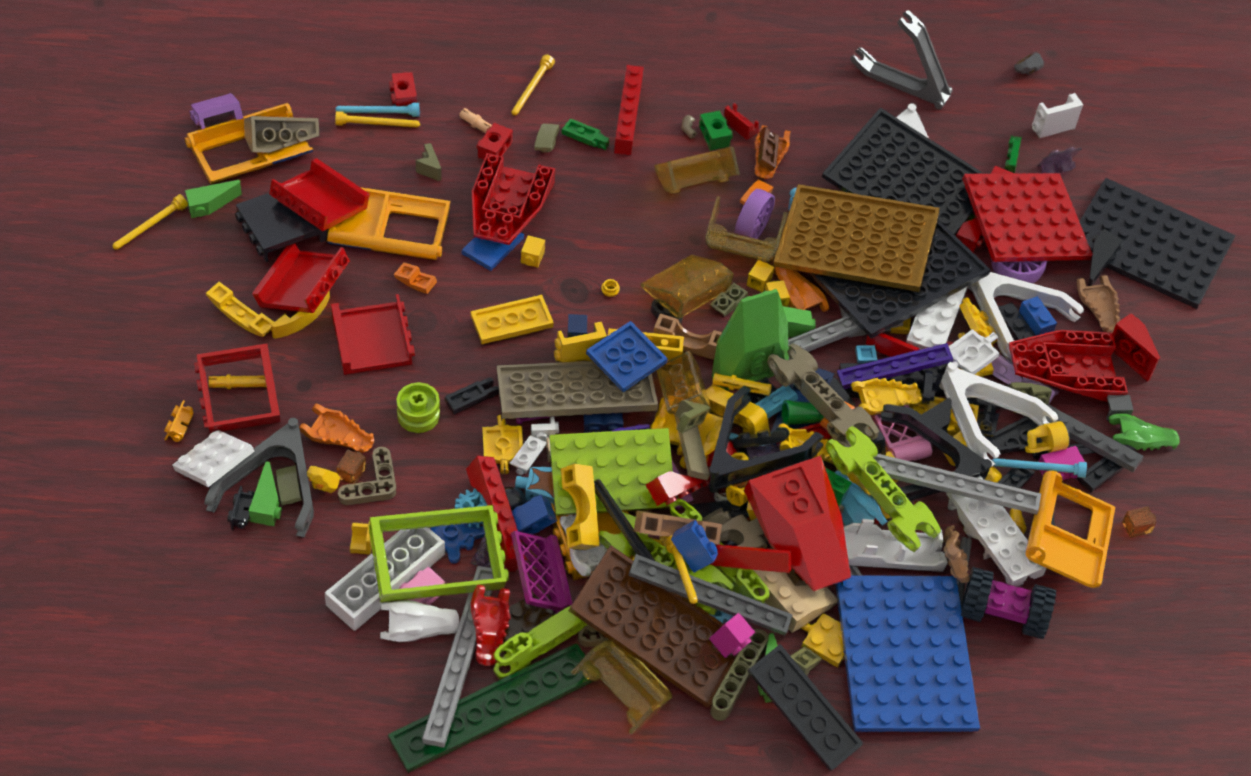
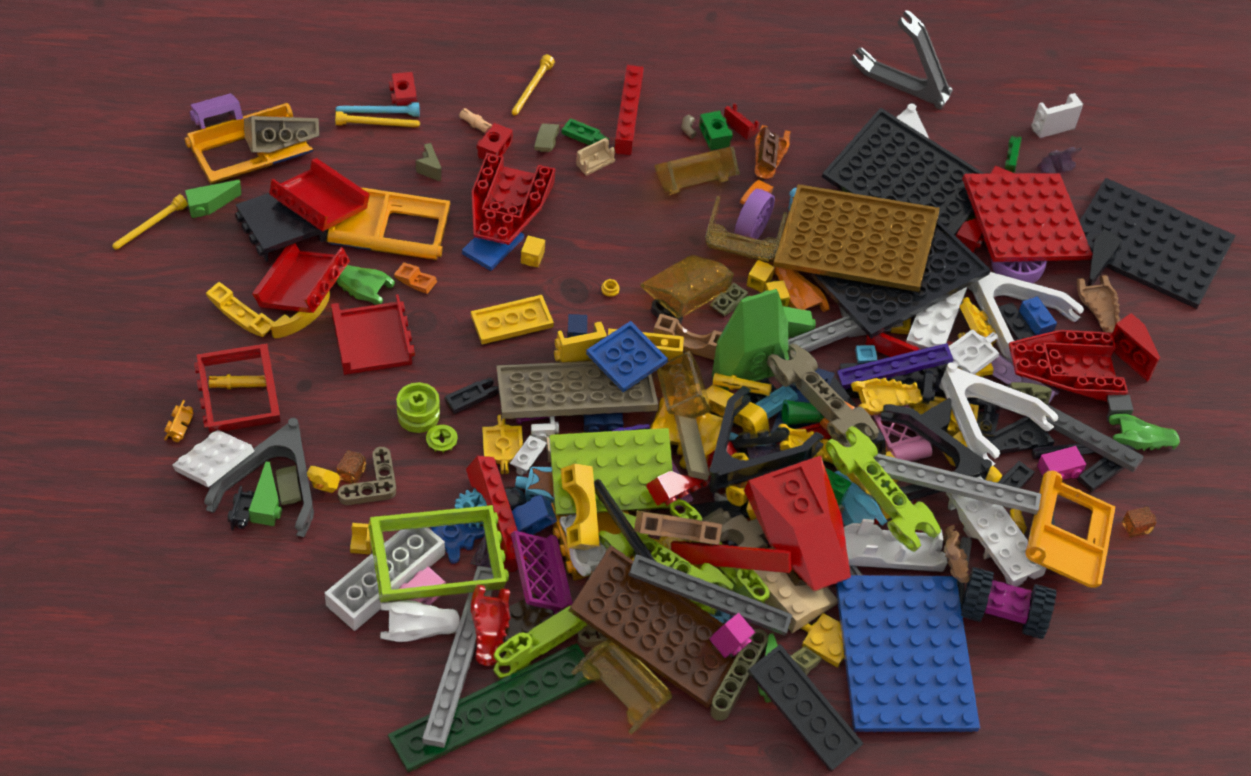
orange animal [299,403,374,453] -> none
yellow piece [665,536,698,604] -> none
blue brick [671,520,718,573] -> none
olive slope [675,400,710,433] -> none
medium azure piece [992,458,1087,478] -> none
dark grey rock [1014,52,1044,75] -> none
yellow piece [1025,421,1070,453] -> none
none -> bright green animal [336,265,395,305]
none -> lime gear [426,425,458,453]
none -> tan hinge [576,138,615,176]

